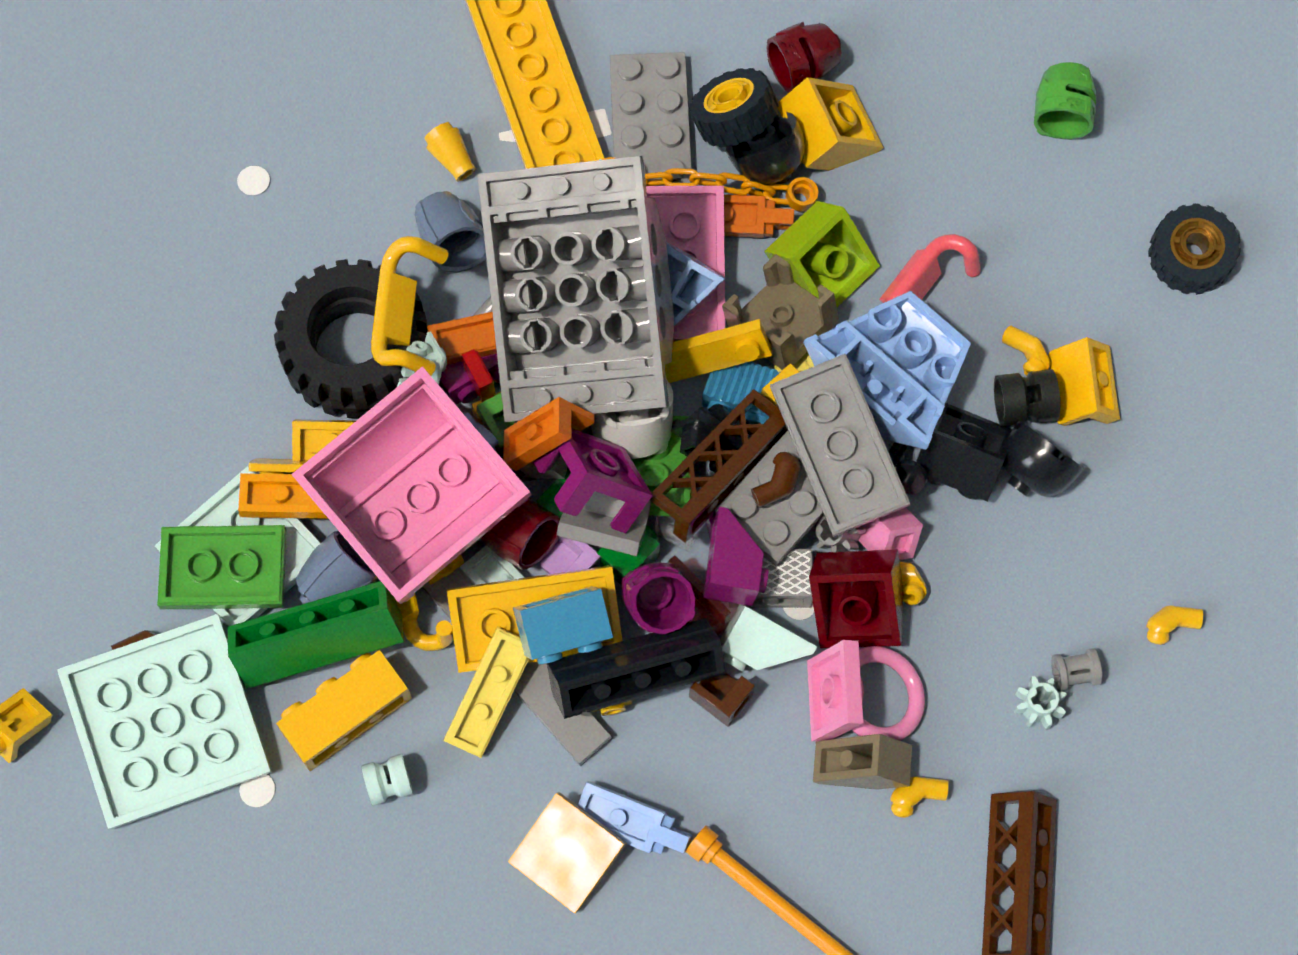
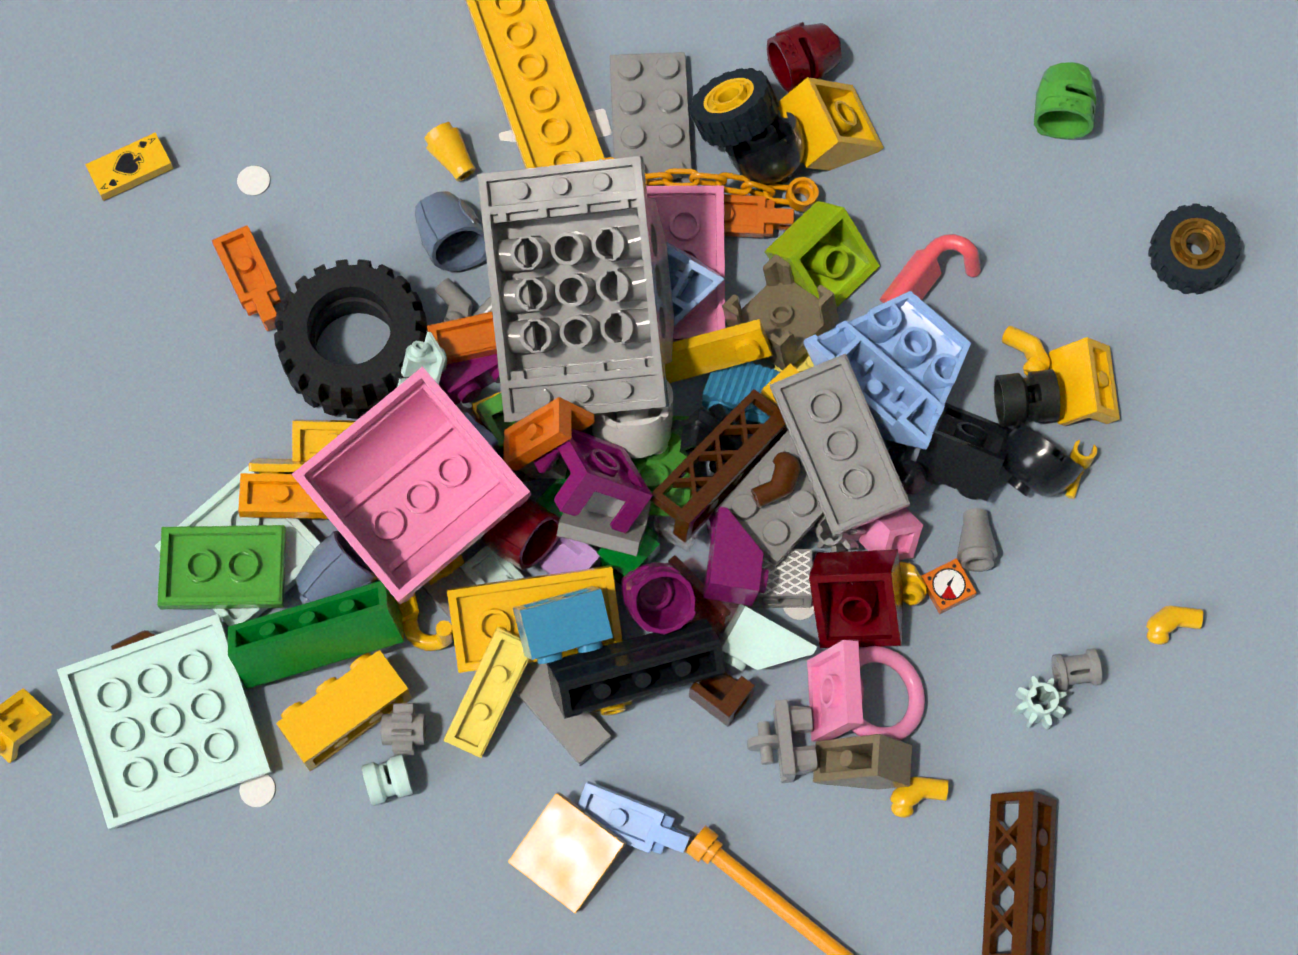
yellow piece [371,236,448,376] -> none
red tile [462,349,495,402] -> none
none -> yellow tile [85,132,173,201]
none -> orange hinge [212,225,281,332]
none -> light grey gear [381,703,426,756]
none -> light grey arm [435,278,473,322]
none -> light grey hips [747,699,817,783]
none -> tile [921,558,977,615]
none -> light grey cone [957,508,998,572]
none -> yellow hand [1065,440,1097,499]

